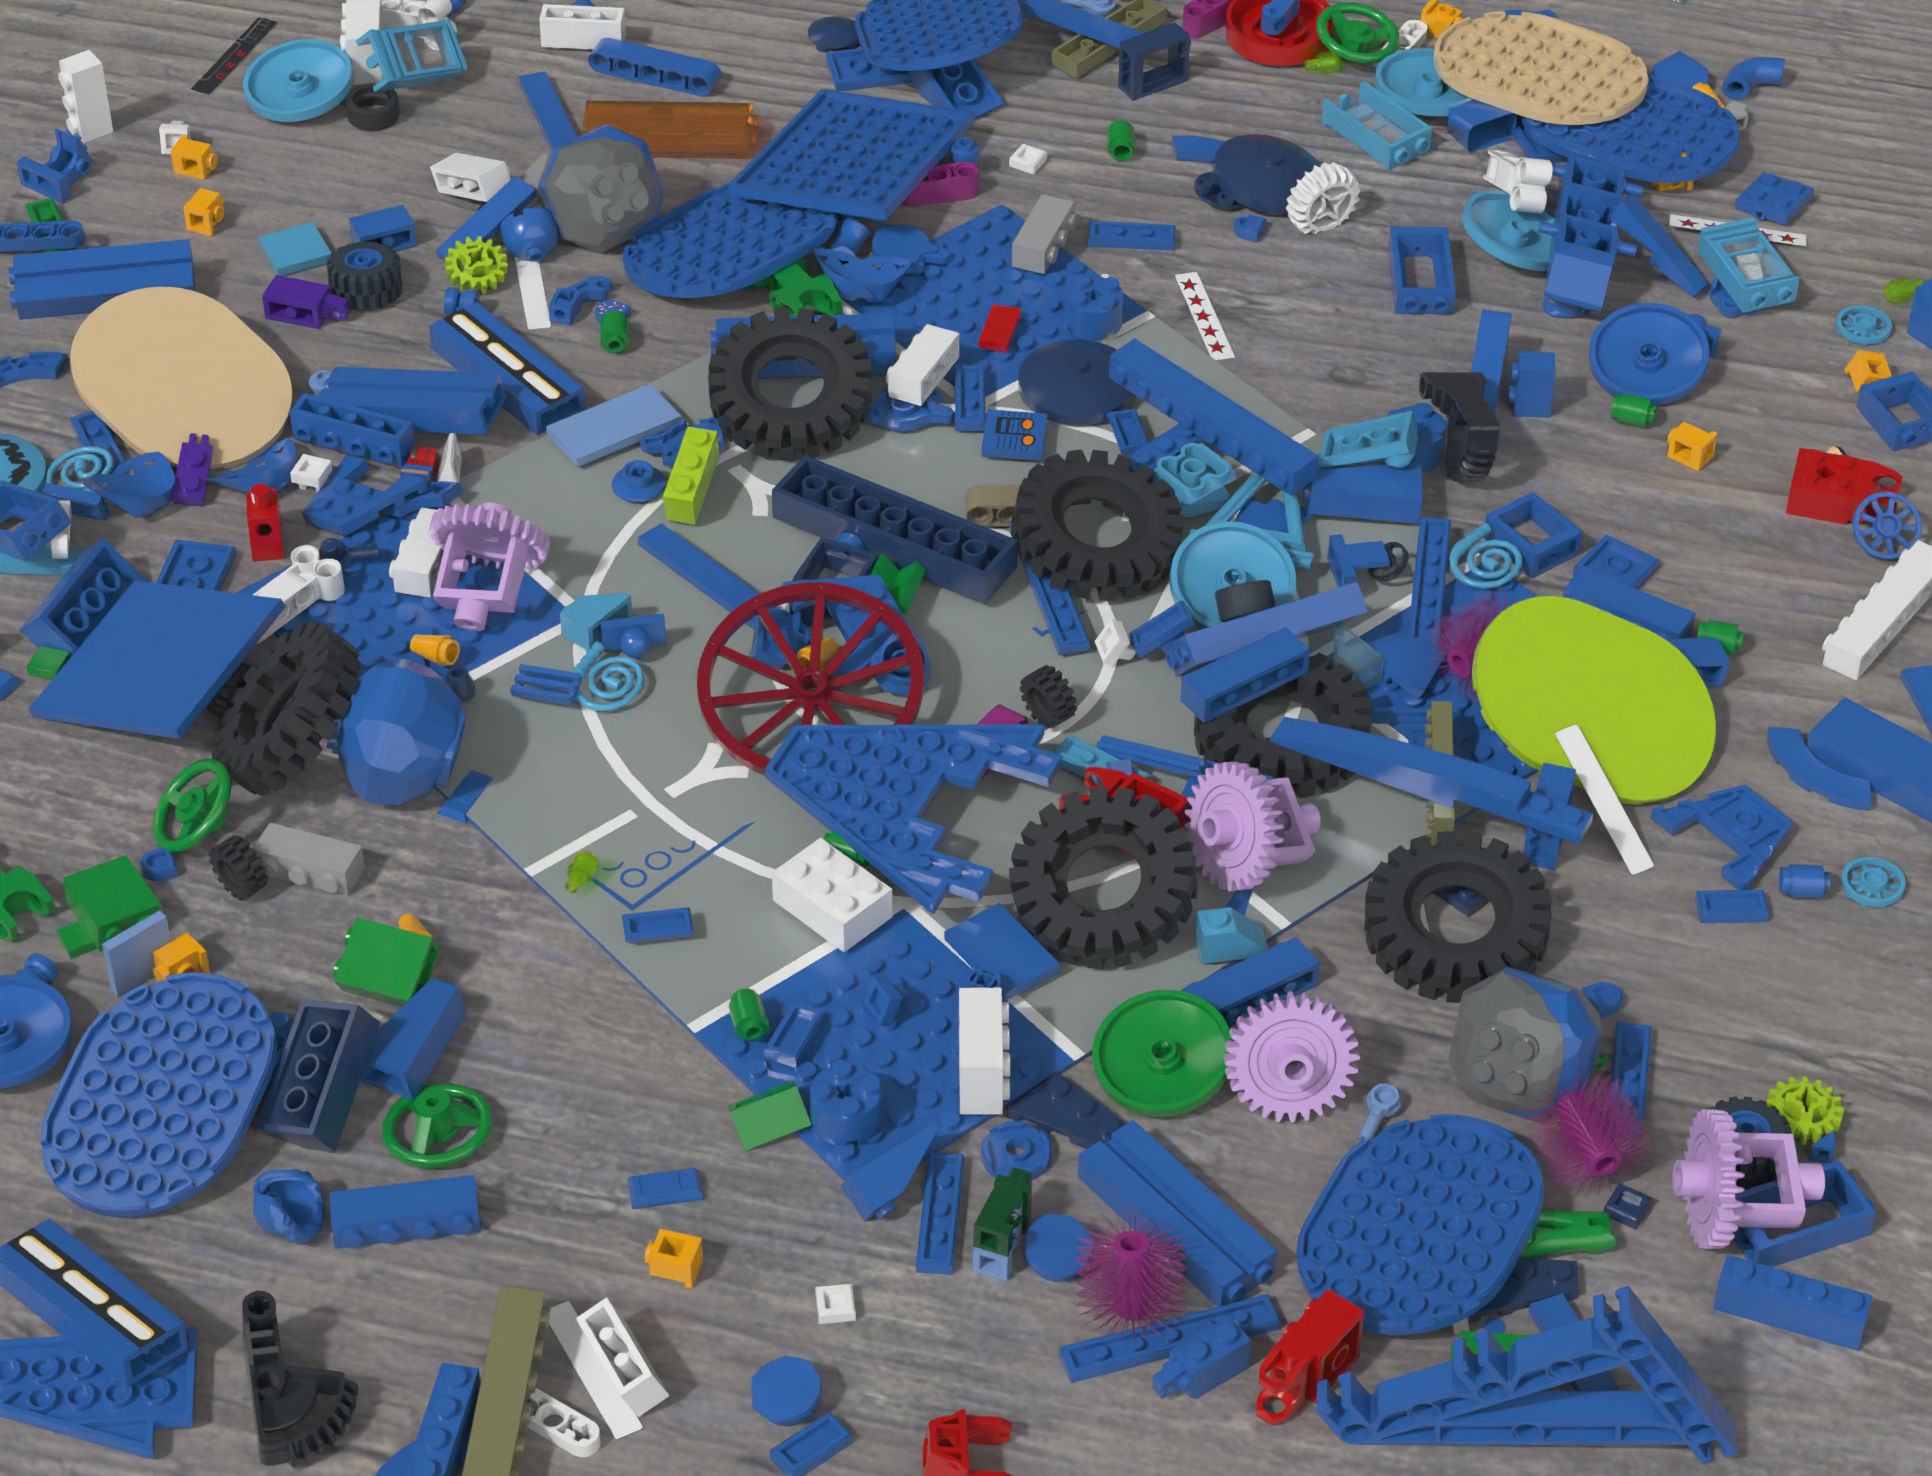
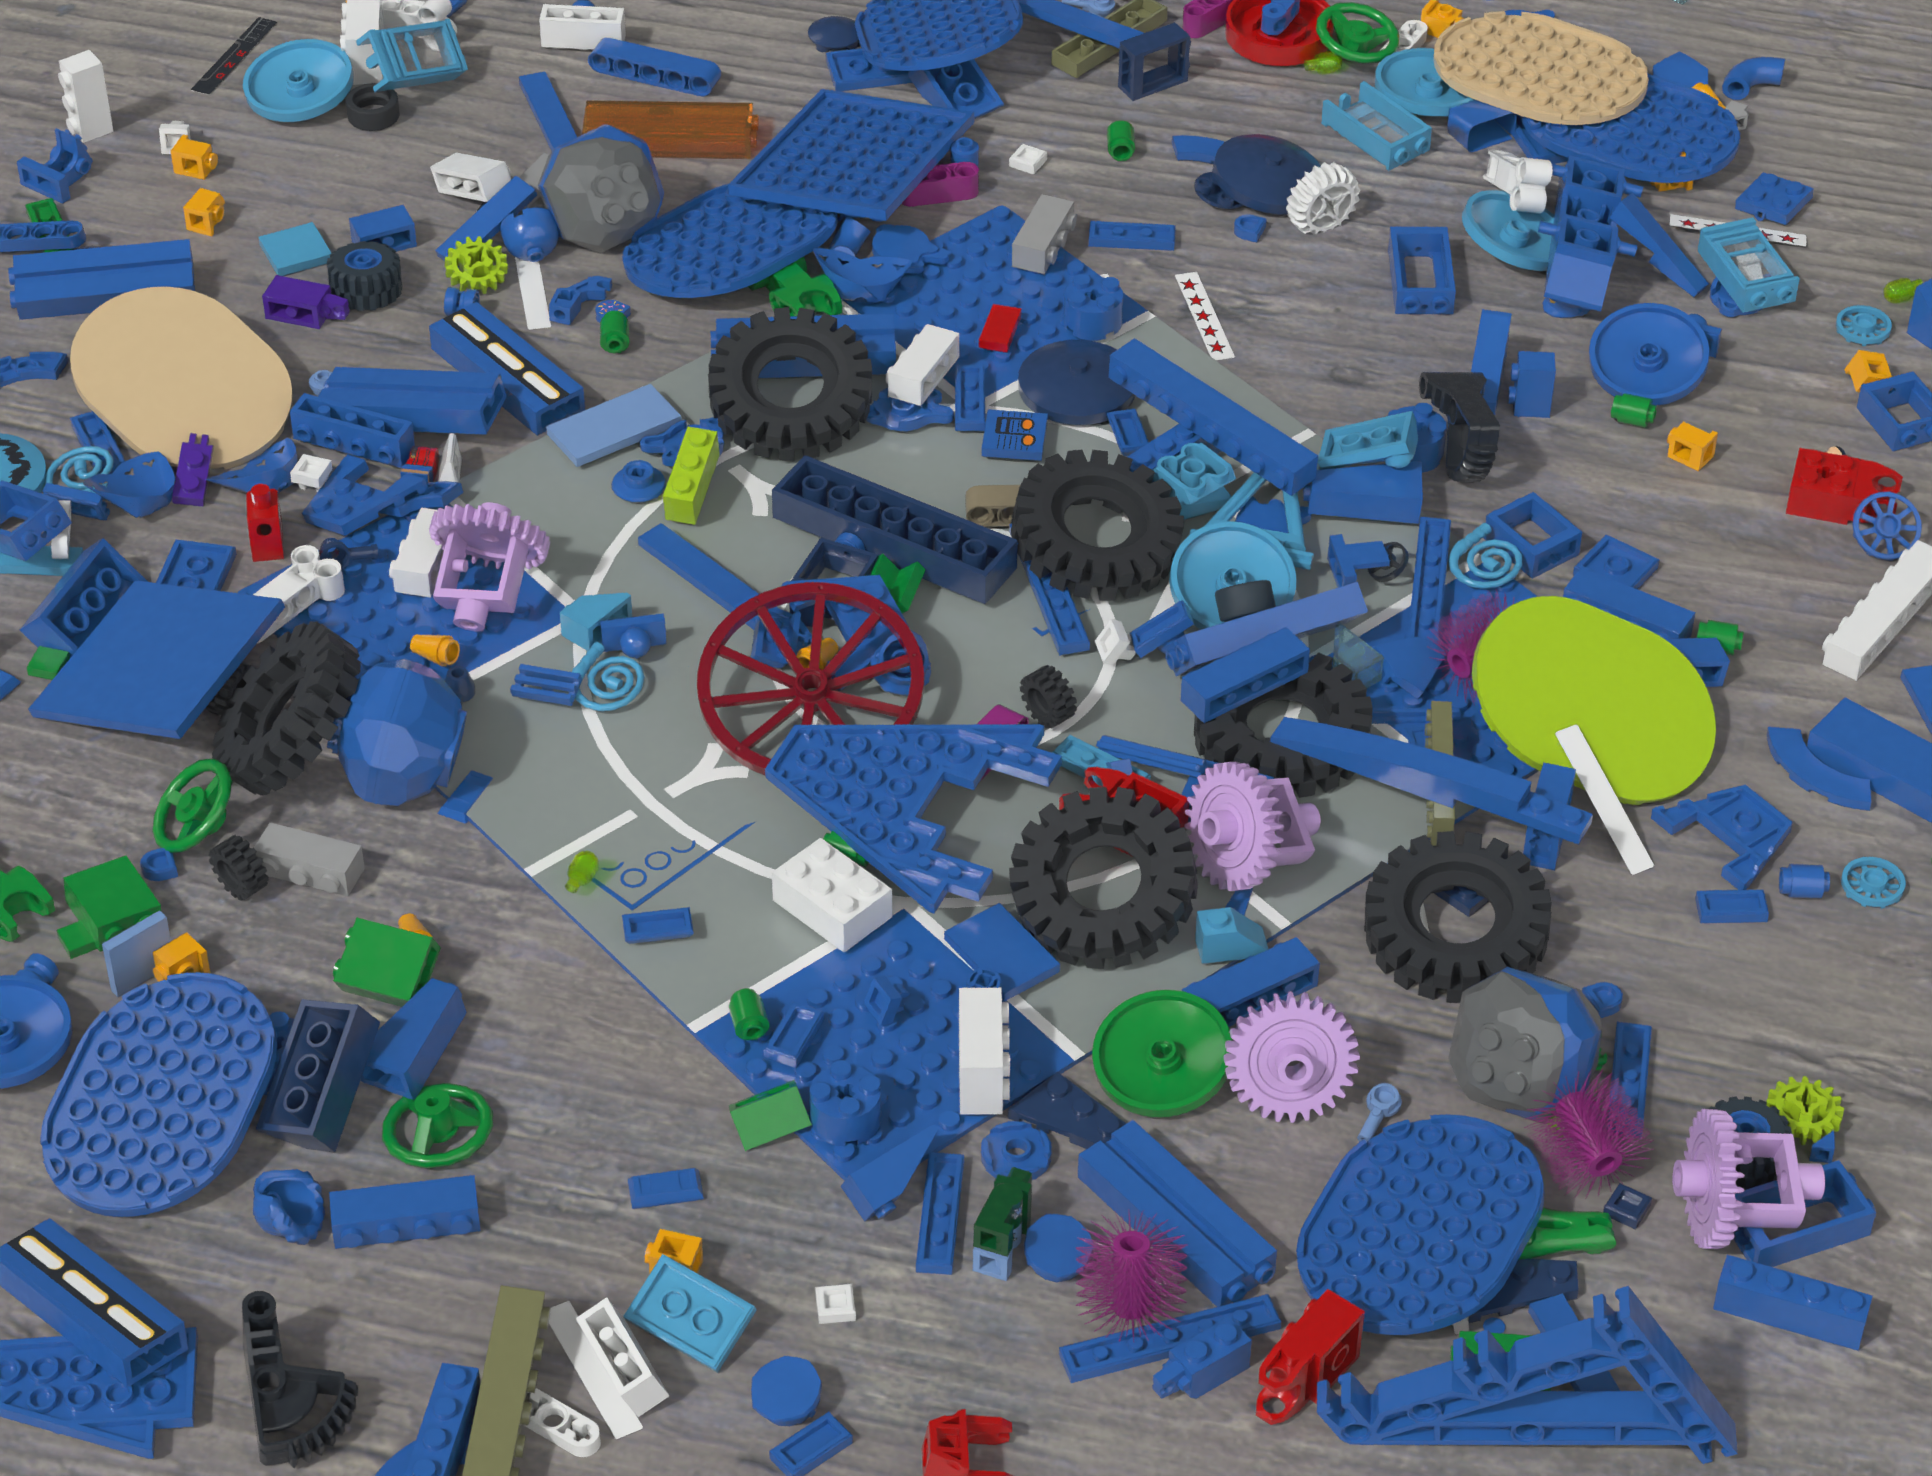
none -> dark azure tile [623,1254,757,1373]

